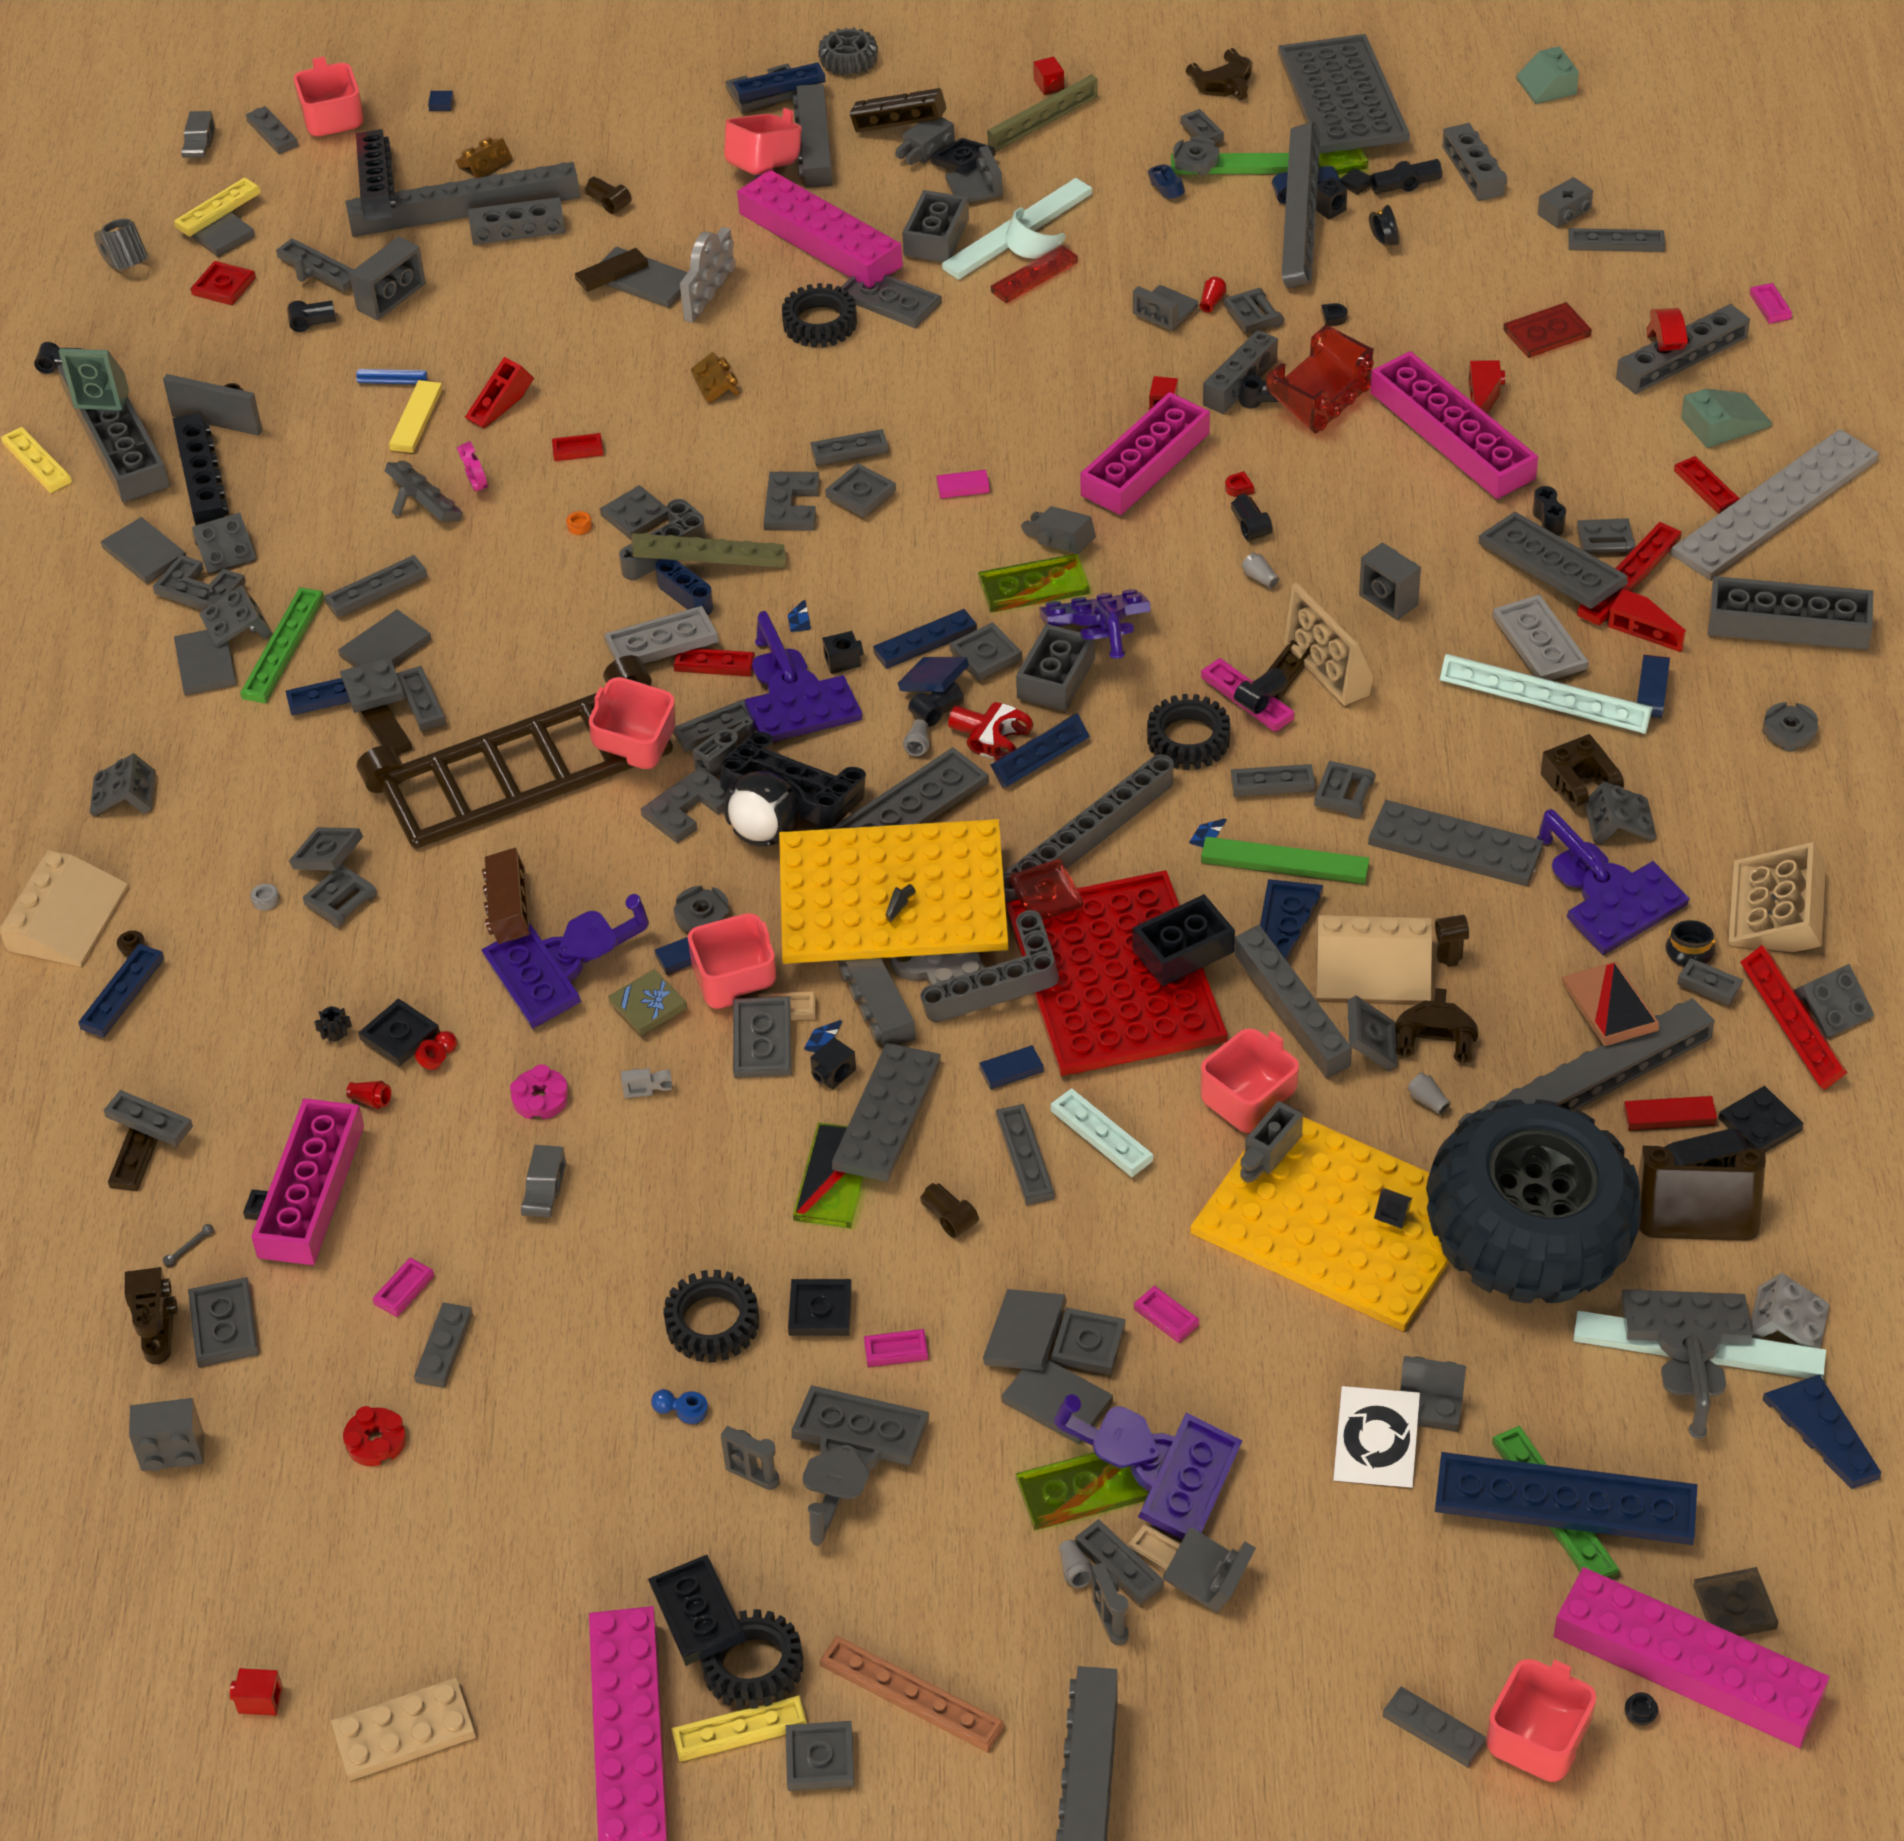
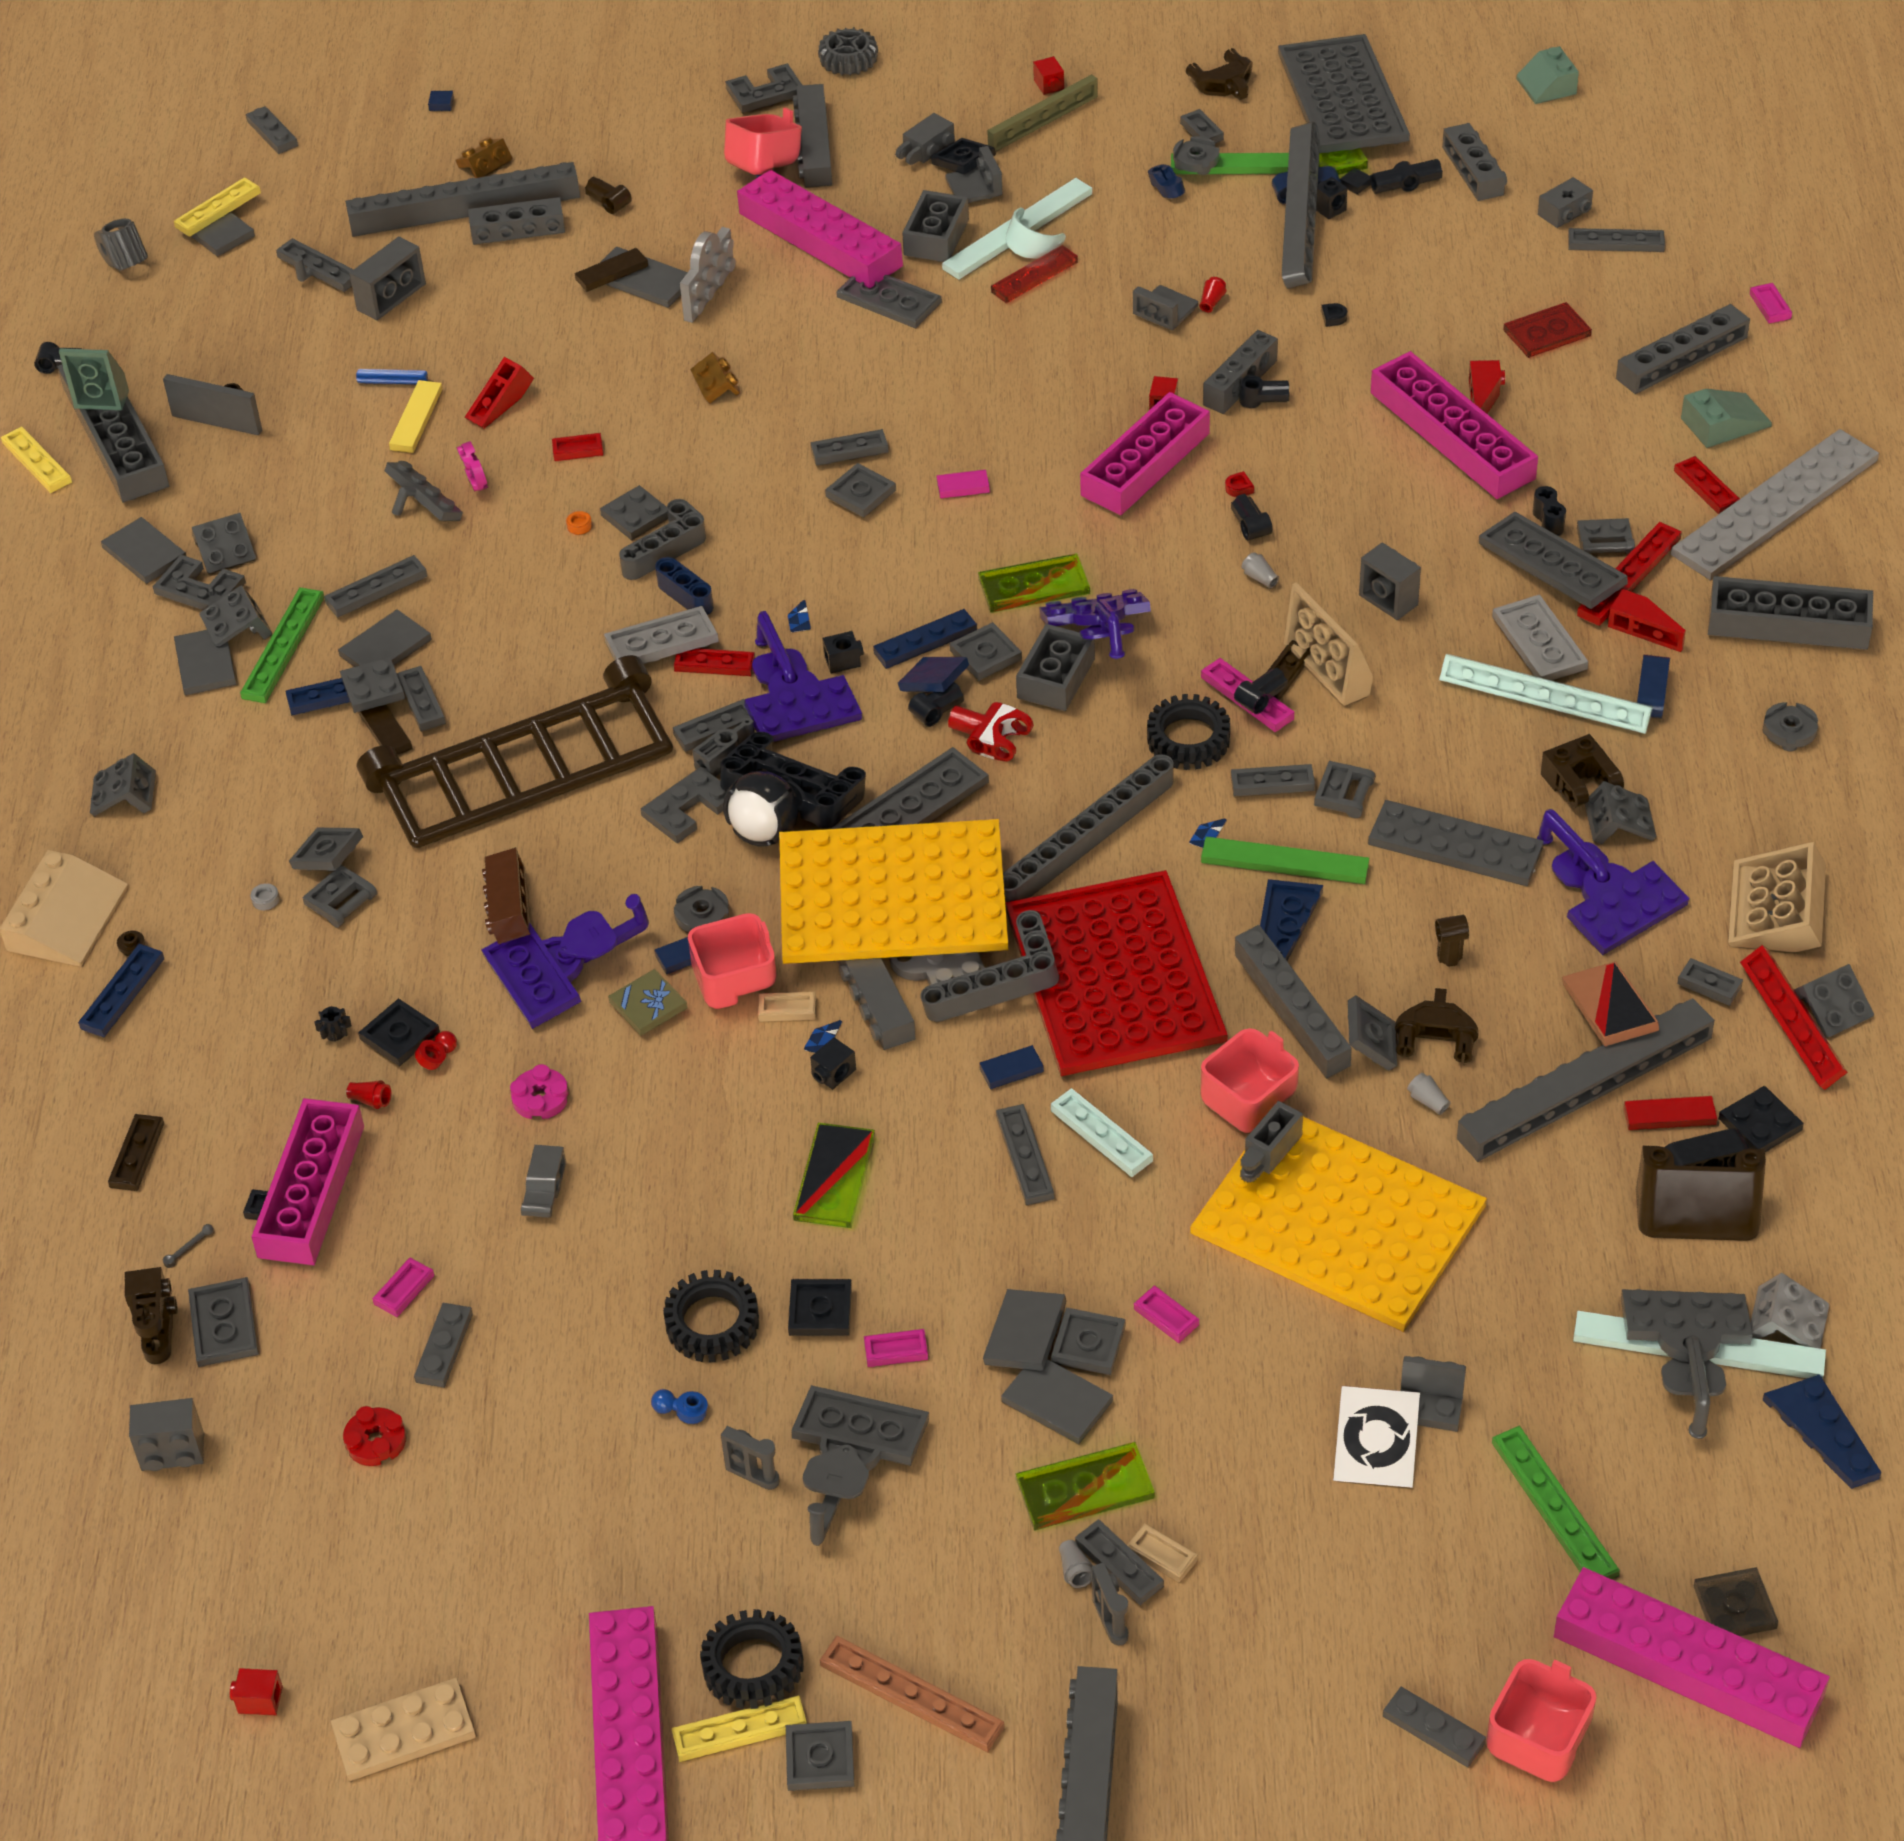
dark grey plate [103,1090,193,1147] -> none
black brick [172,412,229,526] -> none
dark grey piece [181,111,216,158] -> none
red tile [190,261,256,305] -> none
black piece [287,300,336,332] -> none
coral piece [294,56,364,137] -> none
black brick [356,129,396,221] -> none
coral piece [589,677,676,769] -> none
light grey plate [621,1068,672,1098] -> none
olive plate [631,533,786,568] -> none
black tile [648,1555,747,1666] -> none
dark blue plate [732,62,826,102] -> none
dark grey tile [733,996,791,1078] -> none
dark grey plate [763,471,820,530] -> none
black tyre [782,283,857,348] -> none
dark grey plate [832,1043,941,1182] -> none
dark brown brick [850,88,946,133] -> none
pearl dark grey bar [885,884,916,923] -> none
light grey cone [903,720,929,757] -> none
dark brown piece [920,1183,979,1238] -> none
dark blue plate [990,713,1090,788] -> none
clear red tile [1009,859,1084,920] -> none
dark grey hinge [1021,506,1096,554] -> none
dark purple plate [1053,1394,1243,1540] -> none
black brick [1132,894,1235,986] -> none
dark grey bracket [1163,1528,1256,1613] -> none
dark grey plate [1224,288,1285,334] -> none
clear red windscreen [1266,324,1374,433] -> none
tan slope [1316,915,1432,1004] -> none
black piece [1369,204,1400,247] -> none
black tile [1374,1188,1412,1229] -> none
black wheel [1426,1099,1641,1304] -> none
dark blue plate [1435,1452,1698,1545] -> none
black plate [1624,1692,1658,1725] -> none
red arch [1646,308,1688,351] -> none
black piece [1665,920,1716,966] -> none

